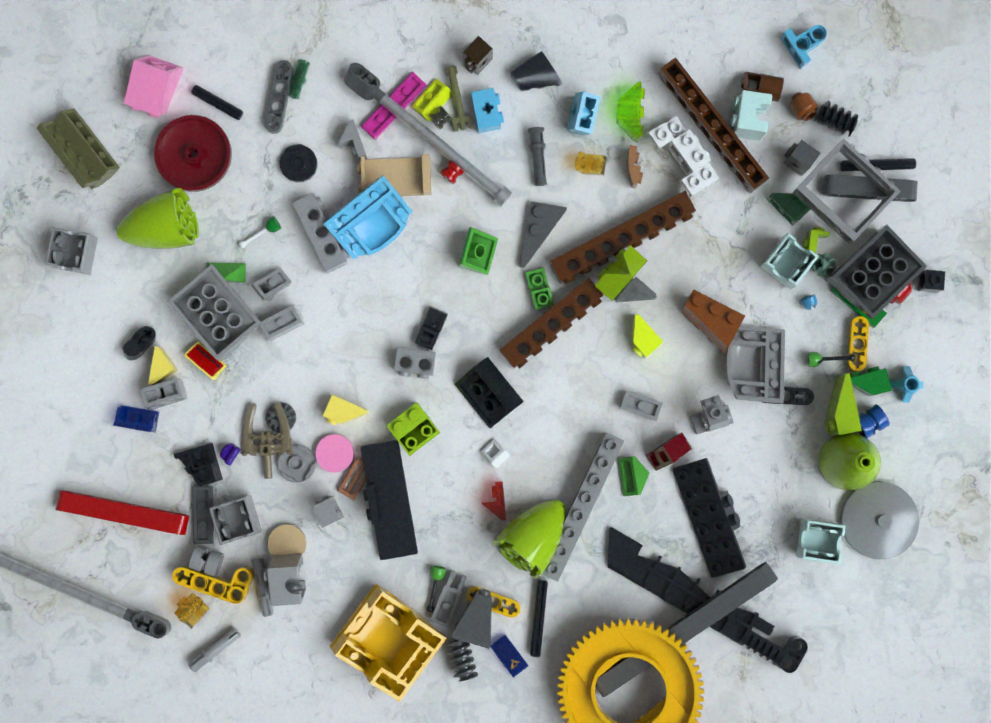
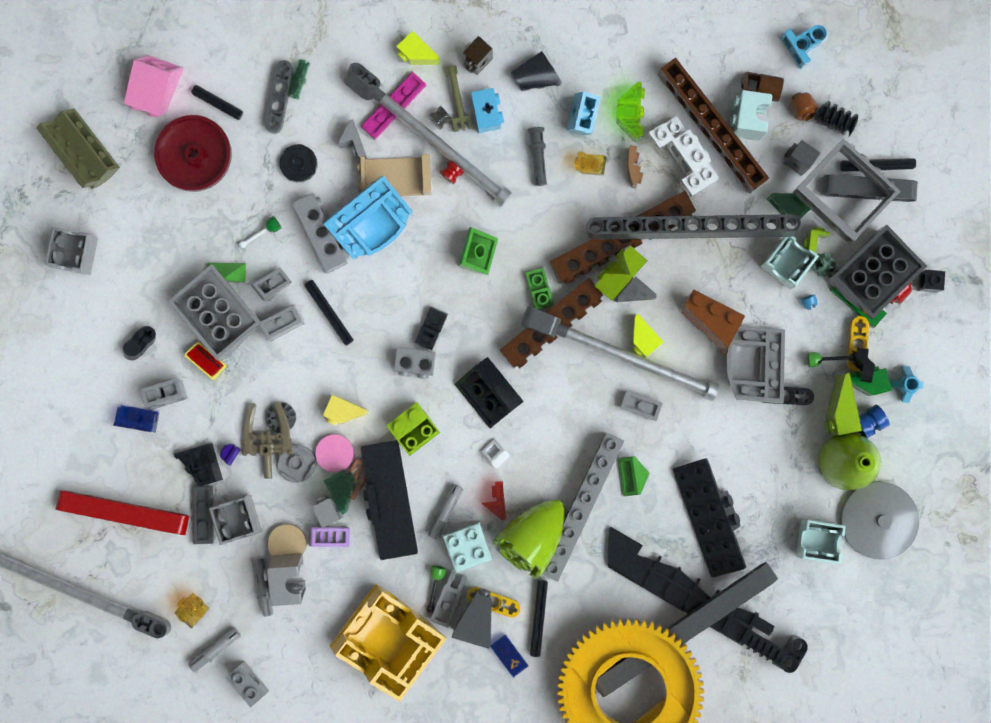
lime cylinder [116,188,199,249] -> none
light yellow slope [148,346,178,385] -> none
yellow beam [172,565,254,604] -> none
light grey wheel [189,545,224,578] -> none
neon yellow slope [411,79,453,121] -> none
dark grey piece [445,640,478,682] -> none
dark grey wing [520,201,567,268] -> none
dark red tile [646,432,692,471] -> none
light grey tile [690,395,734,435] -> none
none -> light grey brick [225,661,269,708]
none -> black axle [304,280,354,346]
none -> lavender slope [309,527,350,547]
none -> clear green slope [324,469,356,515]
none -> neon yellow slope [396,31,440,65]
none -> light grey axle [428,484,464,539]
none -> light aqua piece [443,521,493,573]
none -> flat silver piece [520,306,719,401]
none -> dark grey beam [586,214,801,240]
none -> black piece [855,347,875,383]

